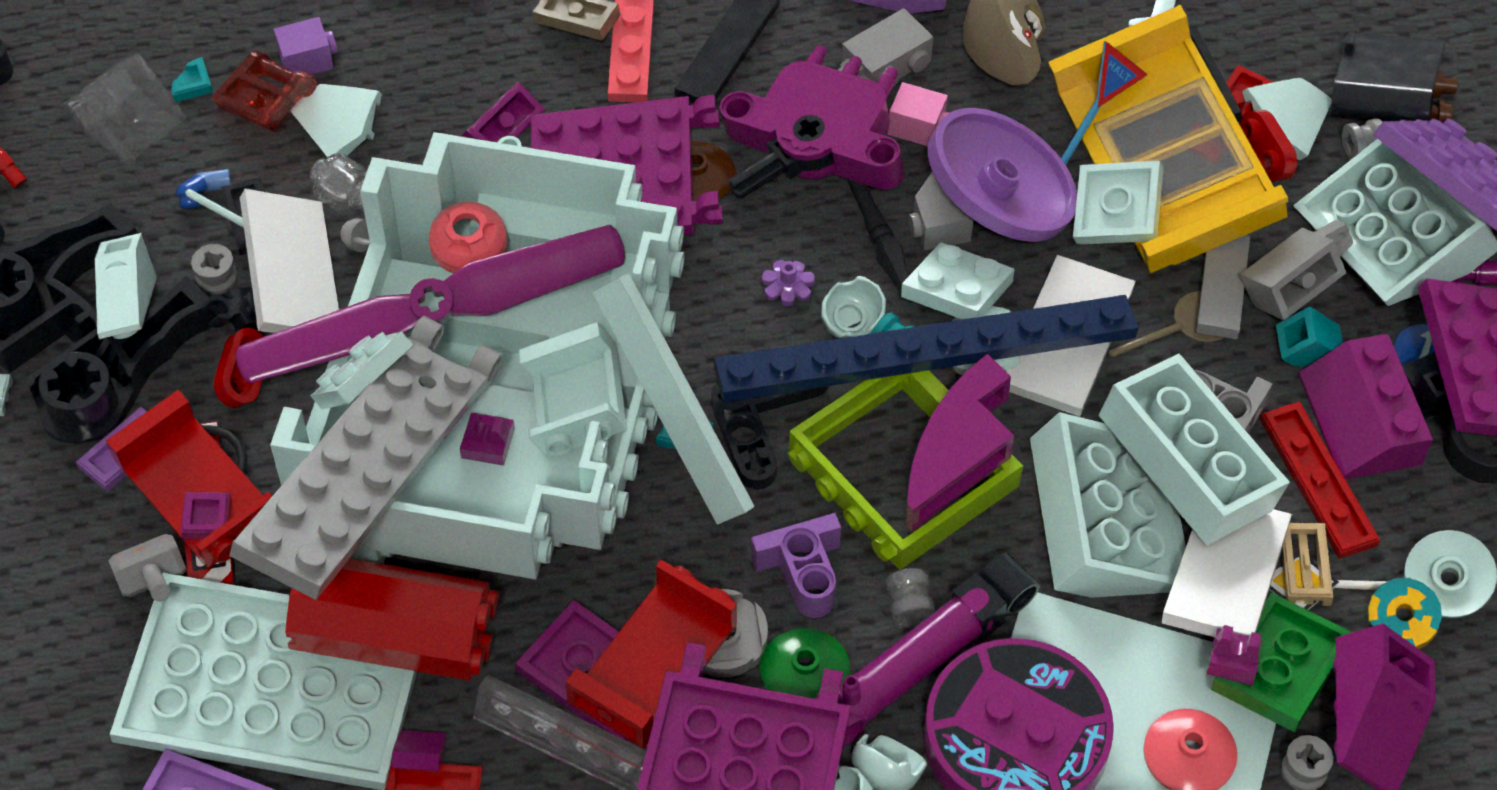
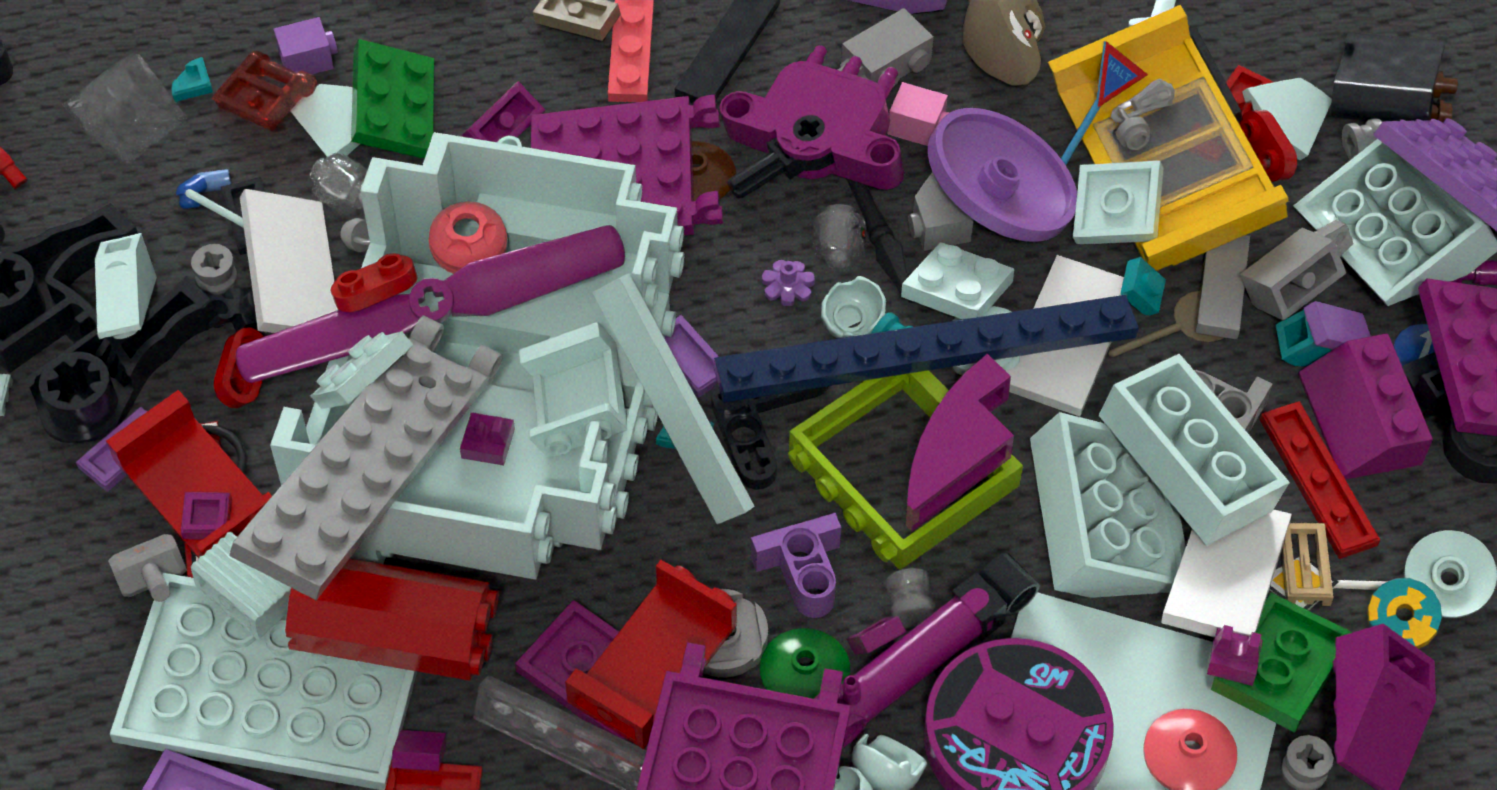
none -> light aqua brick [191,532,291,639]
none -> red plate [330,253,418,312]
none -> green plate [351,39,434,158]
none -> medium lavender tile [664,315,719,398]
none -> clear head [812,204,866,268]
none -> magenta tile [846,616,906,655]
none -> light grey piece [1111,78,1175,150]
none -> teal plate [1120,257,1166,316]
none -> medium lavender tile [1304,301,1371,350]

